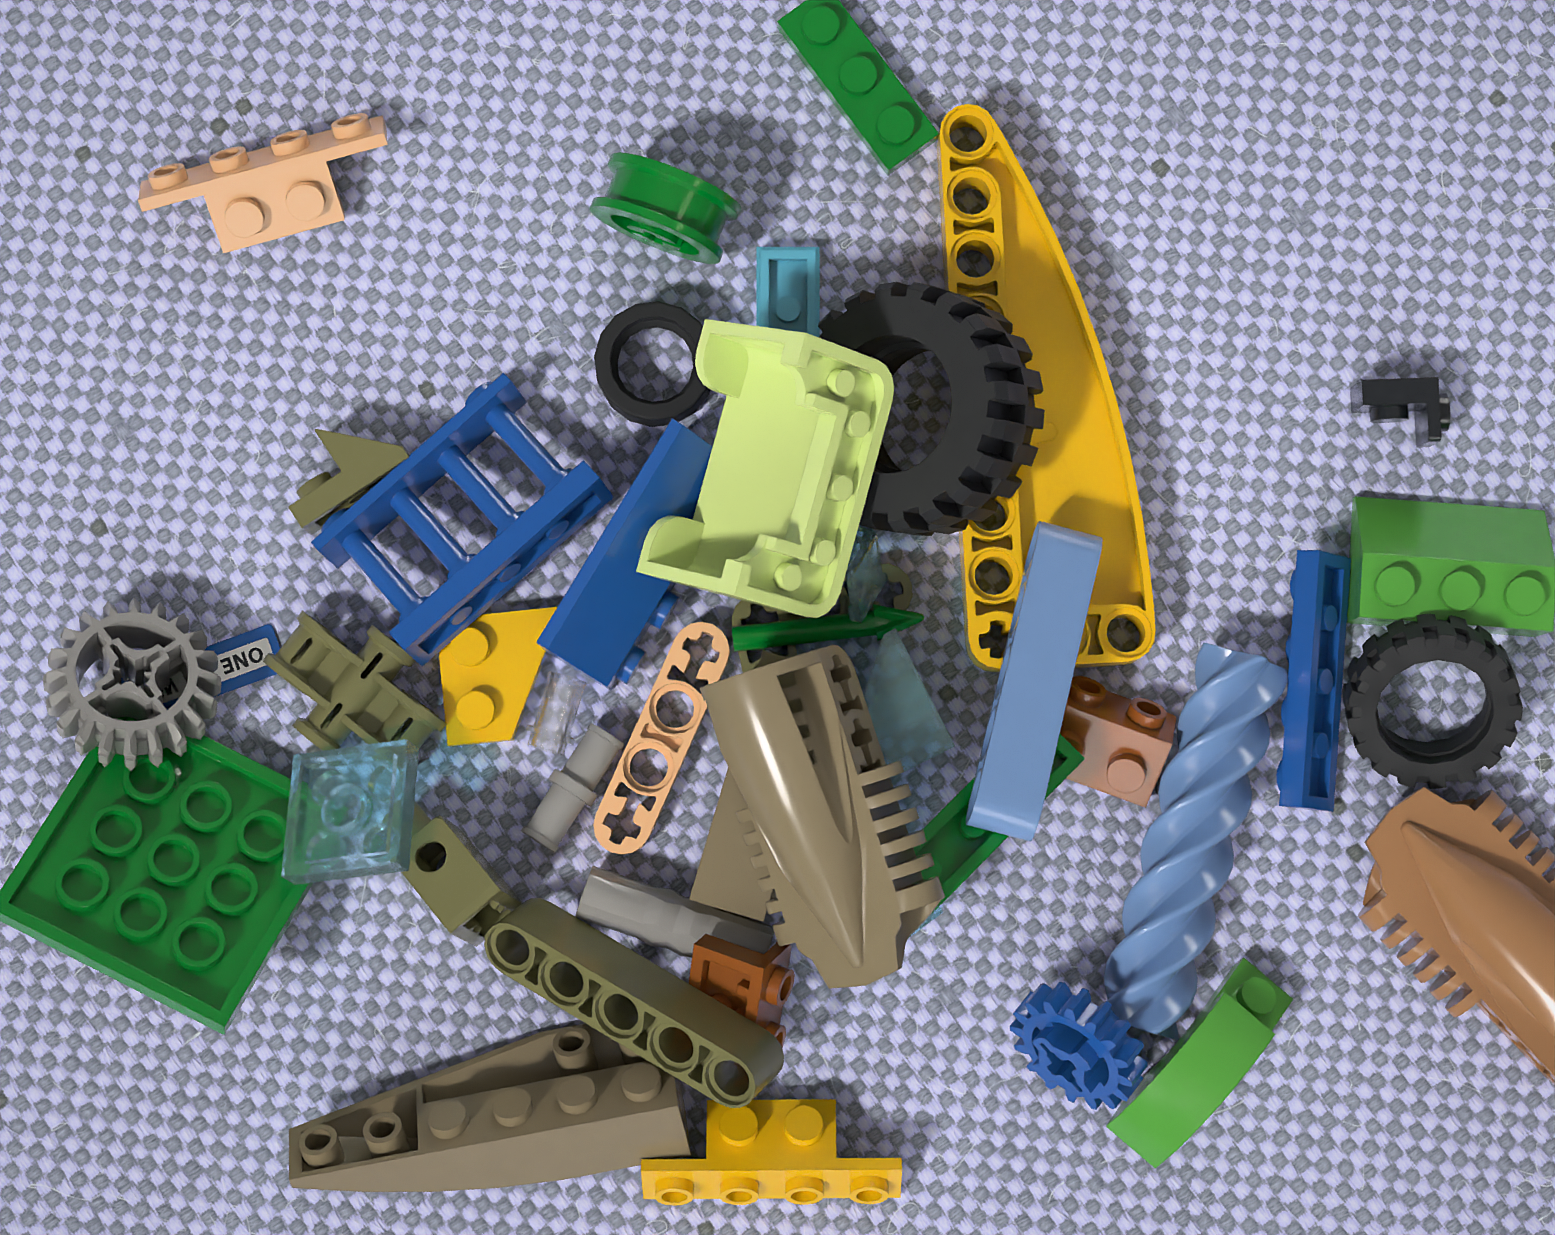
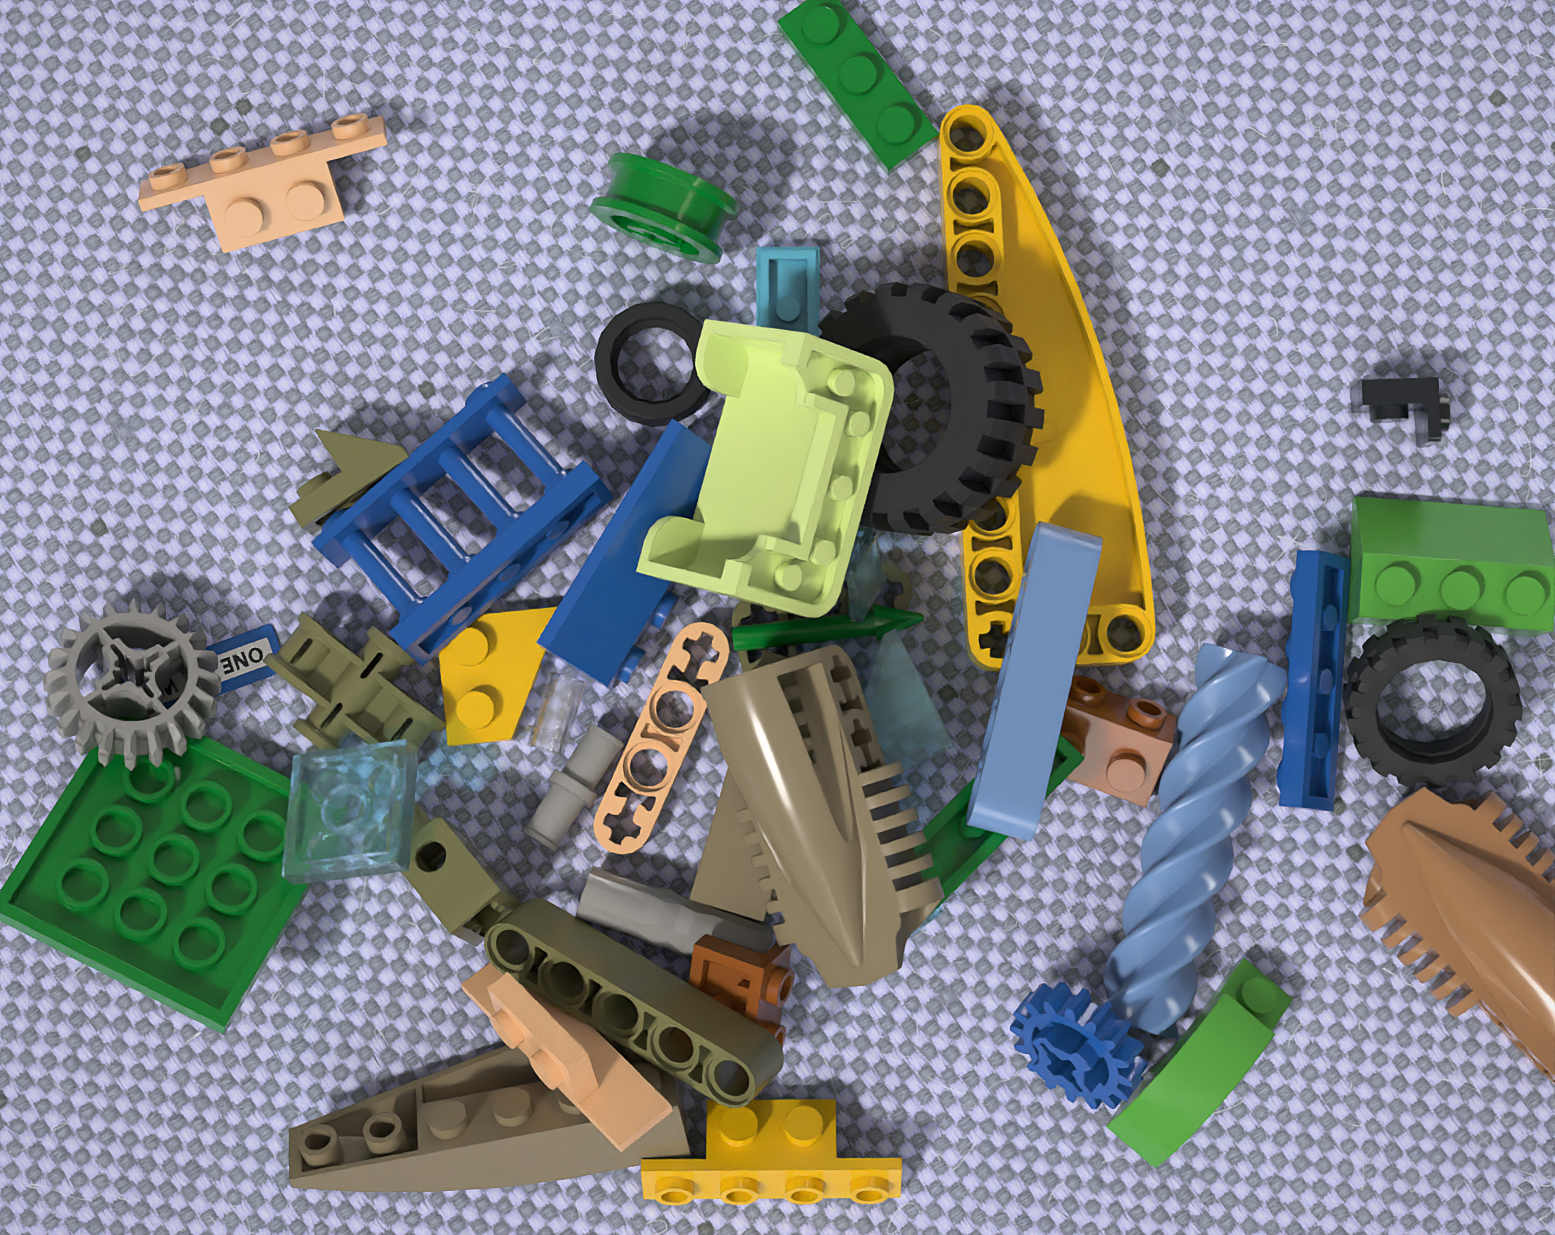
none -> light nougat bracket [461,962,673,1152]

